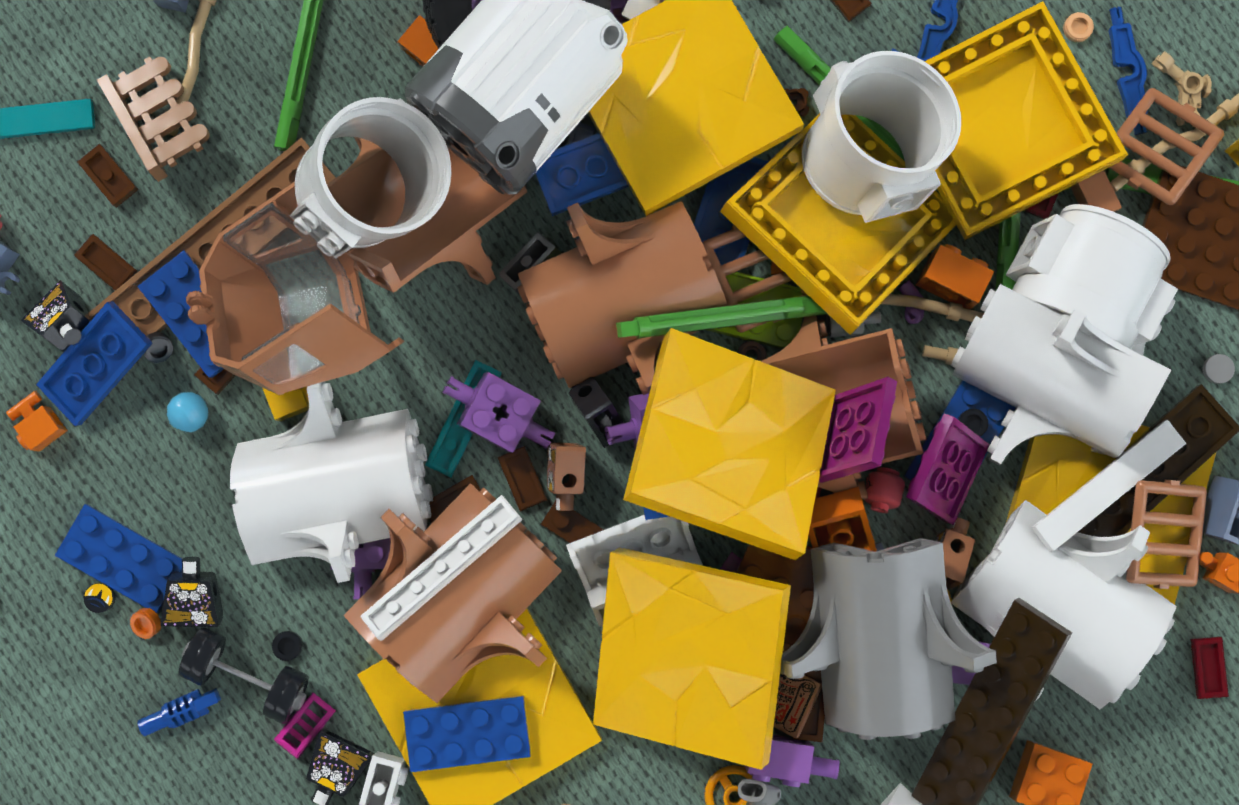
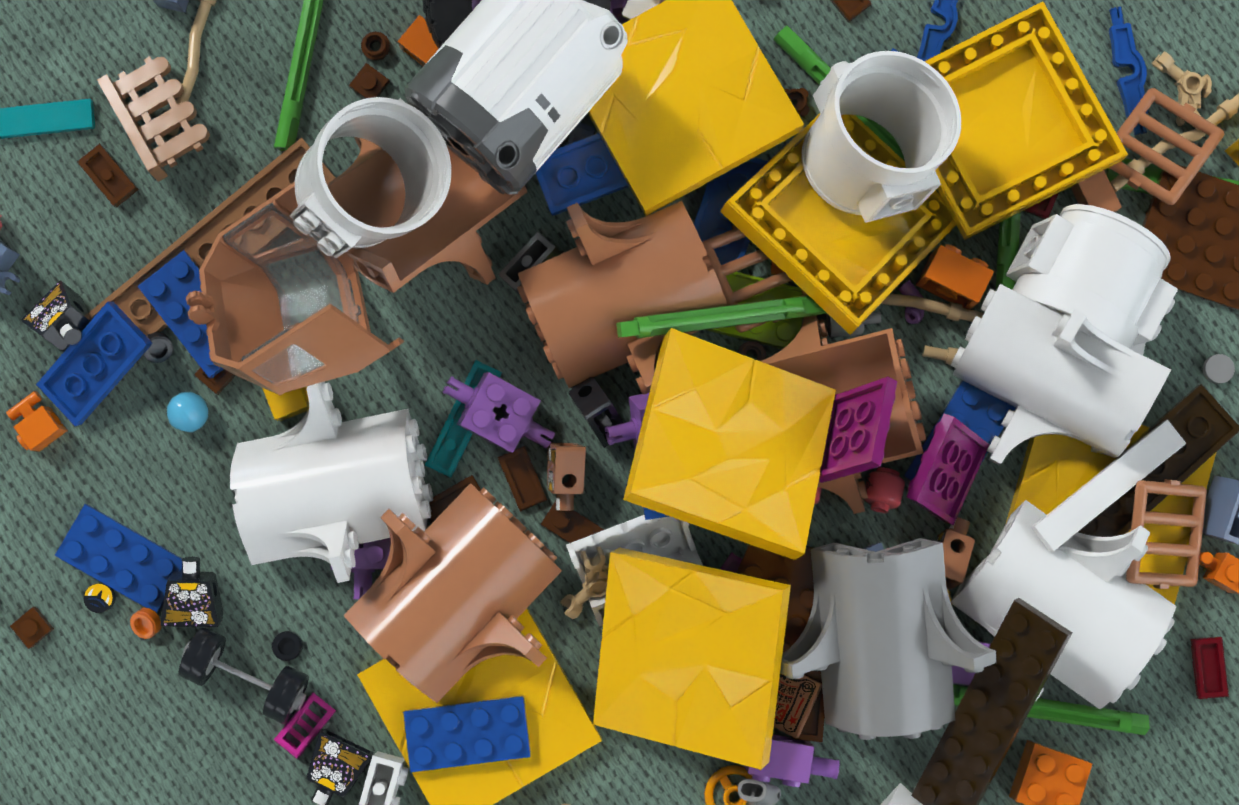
reddish brown tile [74,234,138,291] -> none
blue hinge [137,688,221,736] -> none
white tile [360,495,523,641] -> none
orange brick [808,487,877,552] -> none
black tile [958,409,988,437] -> none
light nougat tile [1063,12,1094,42] -> none
none -> reddish brown plate [10,607,54,649]
none -> reddish brown plate [349,63,390,99]
none -> reddish brown plate [361,31,390,61]
none -> tan piece [561,547,608,619]
none -> bright green piece [953,684,1150,735]

